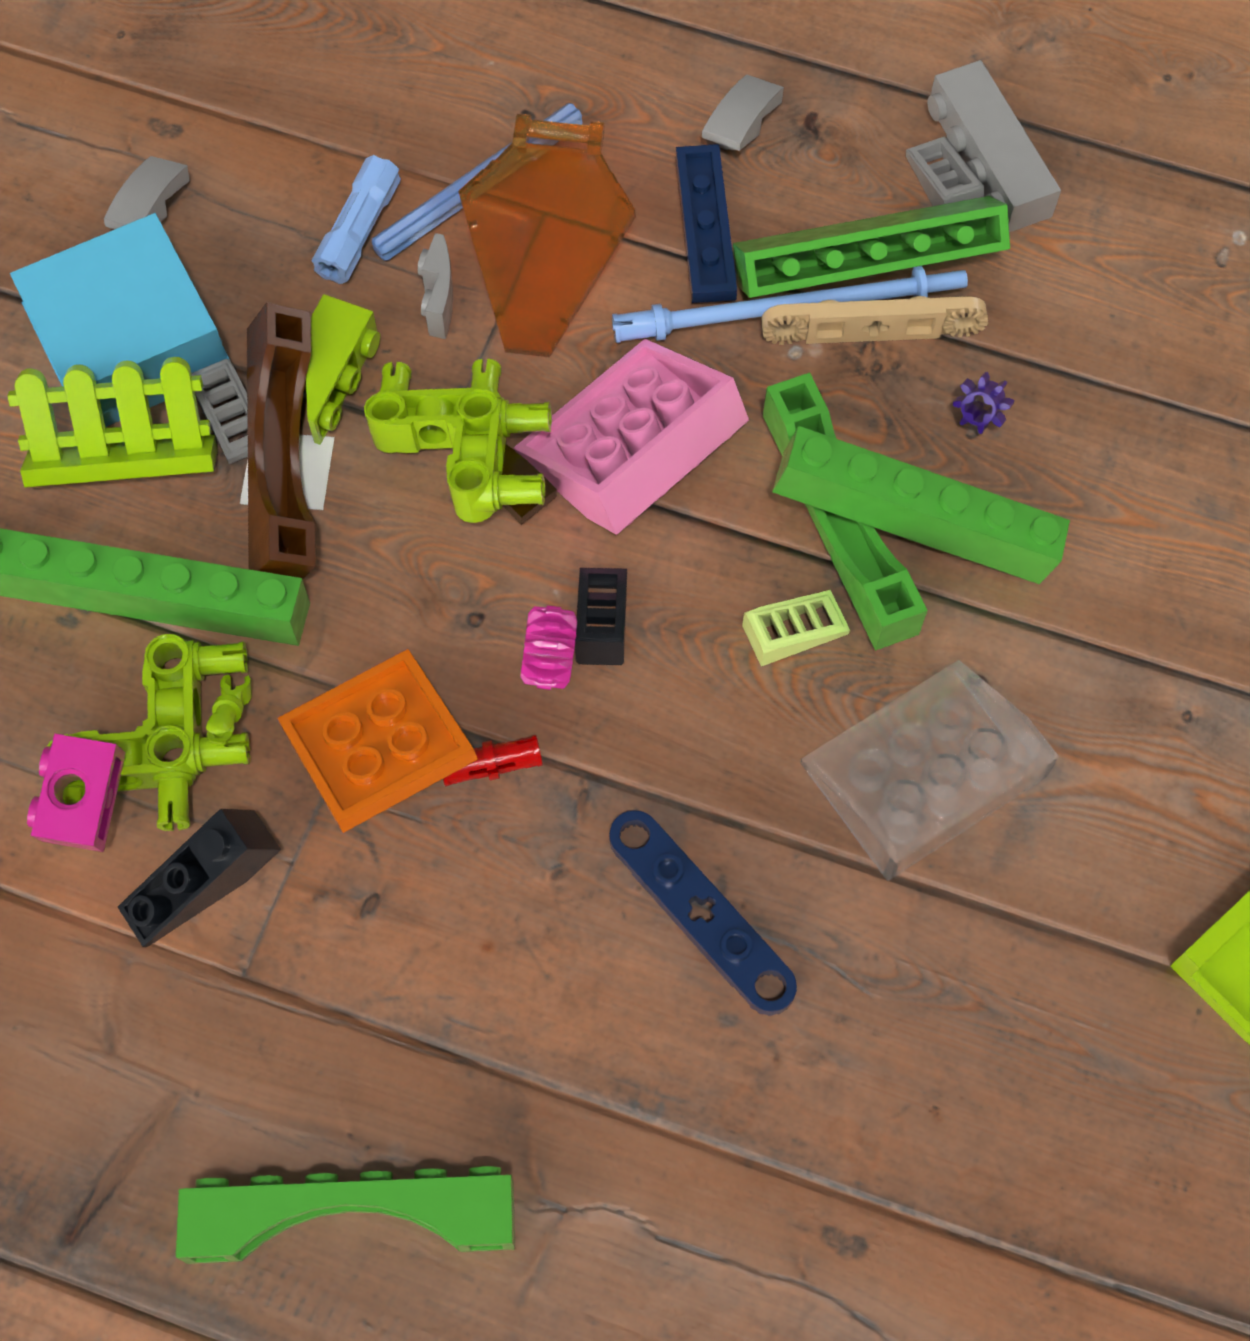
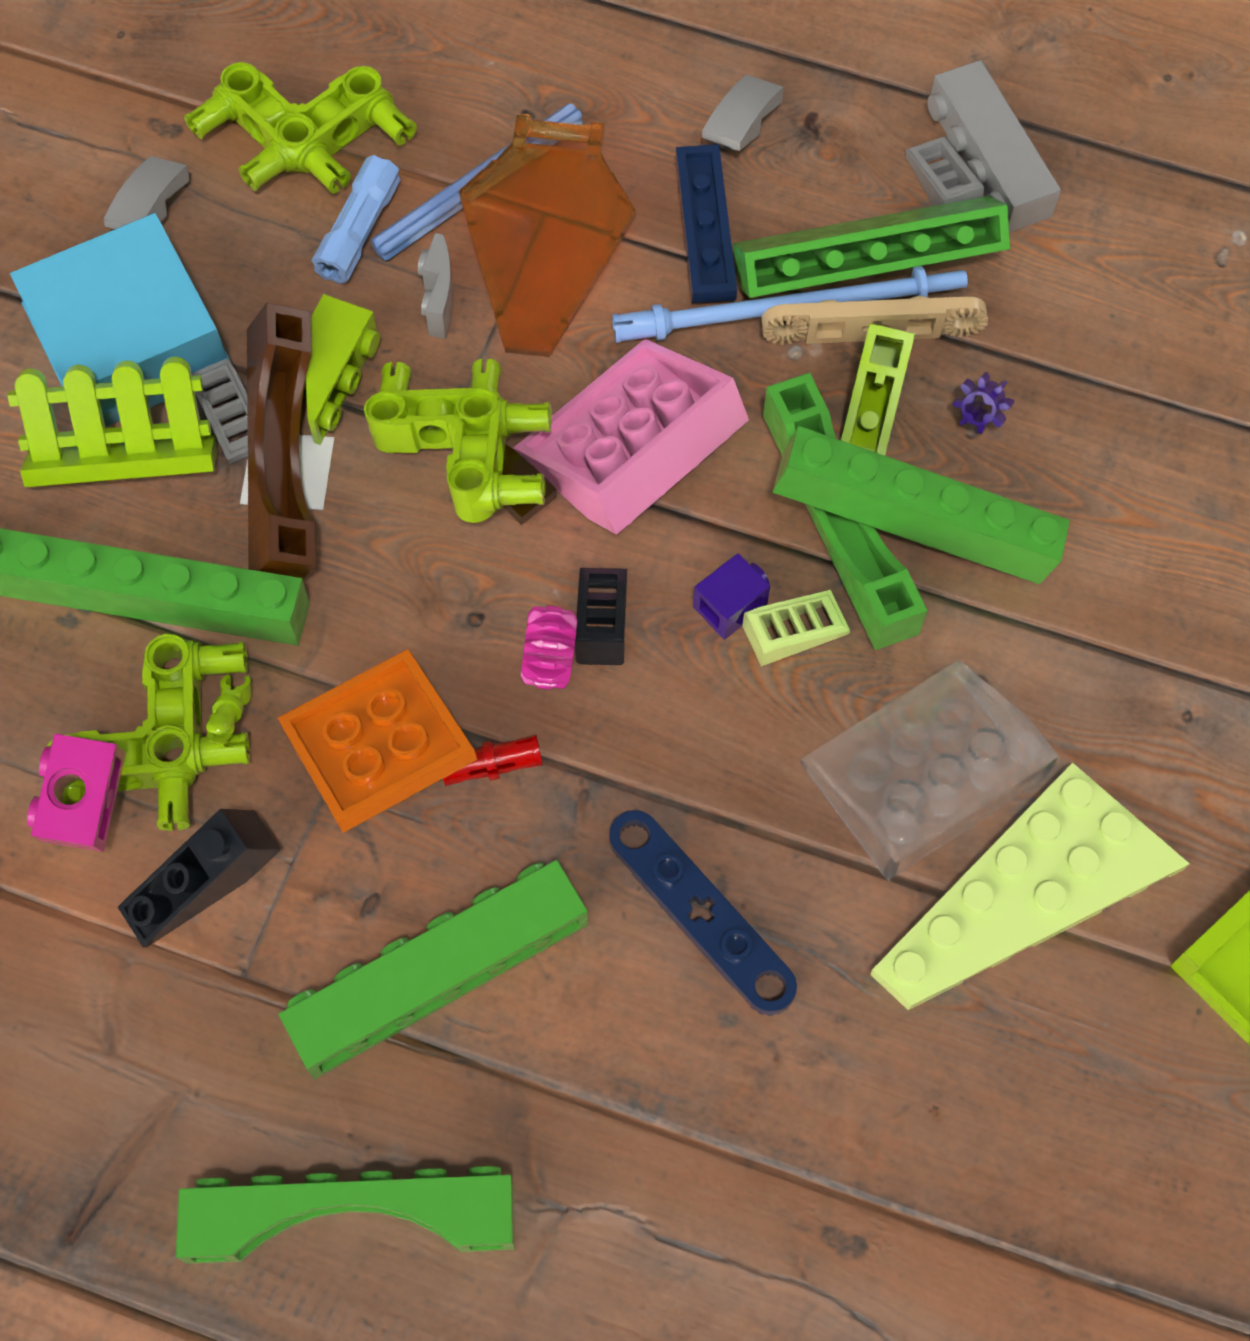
none -> lime pin [184,62,417,194]
none -> bright green brick [278,860,588,1080]
none -> dark purple brick [693,553,771,640]
none -> lime slope [841,323,915,456]
none -> yellowish green wing [870,763,1190,1010]

